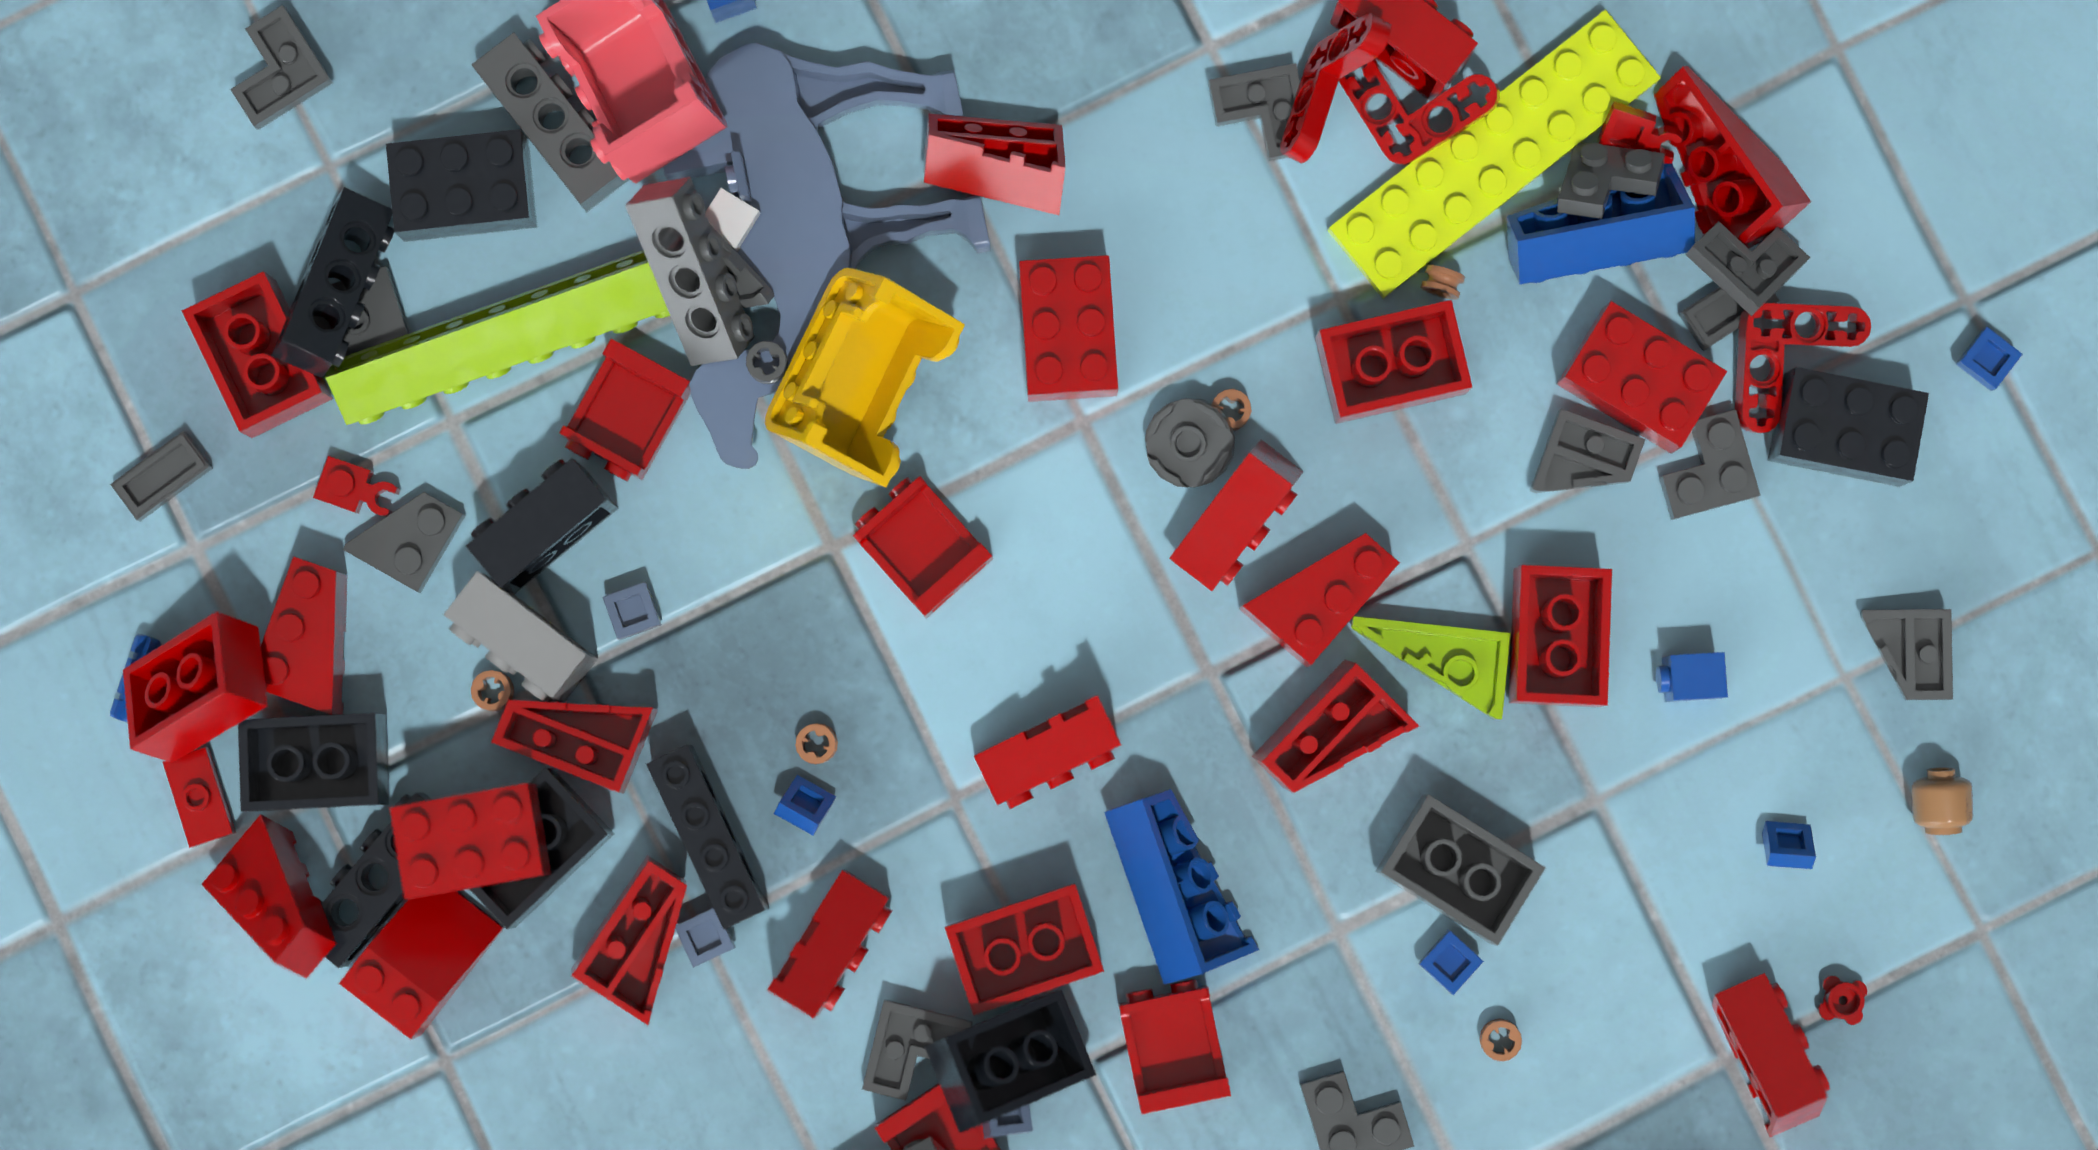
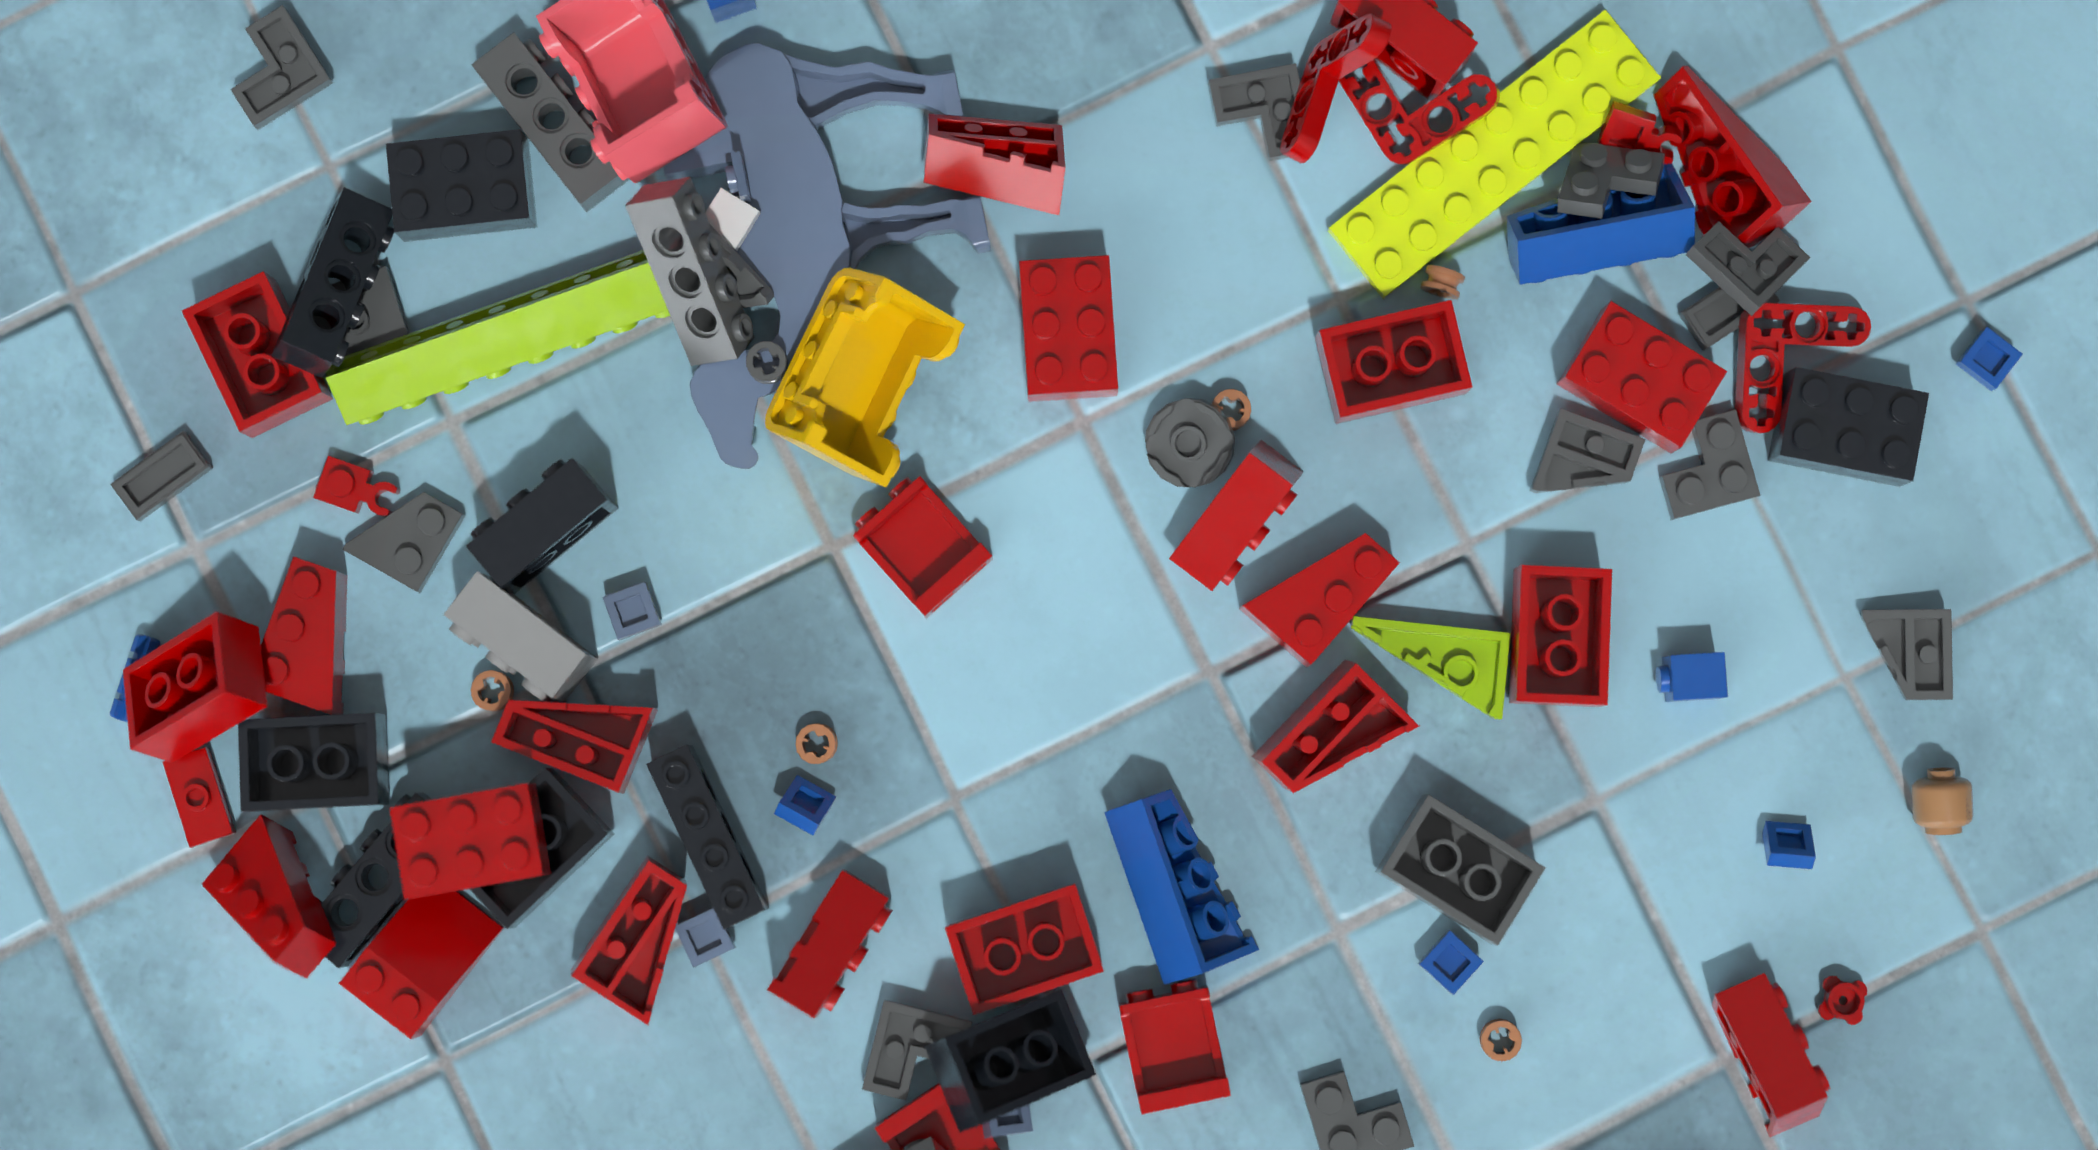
red panel [559,338,691,482] -> none
red wedge [974,695,1121,810] -> none

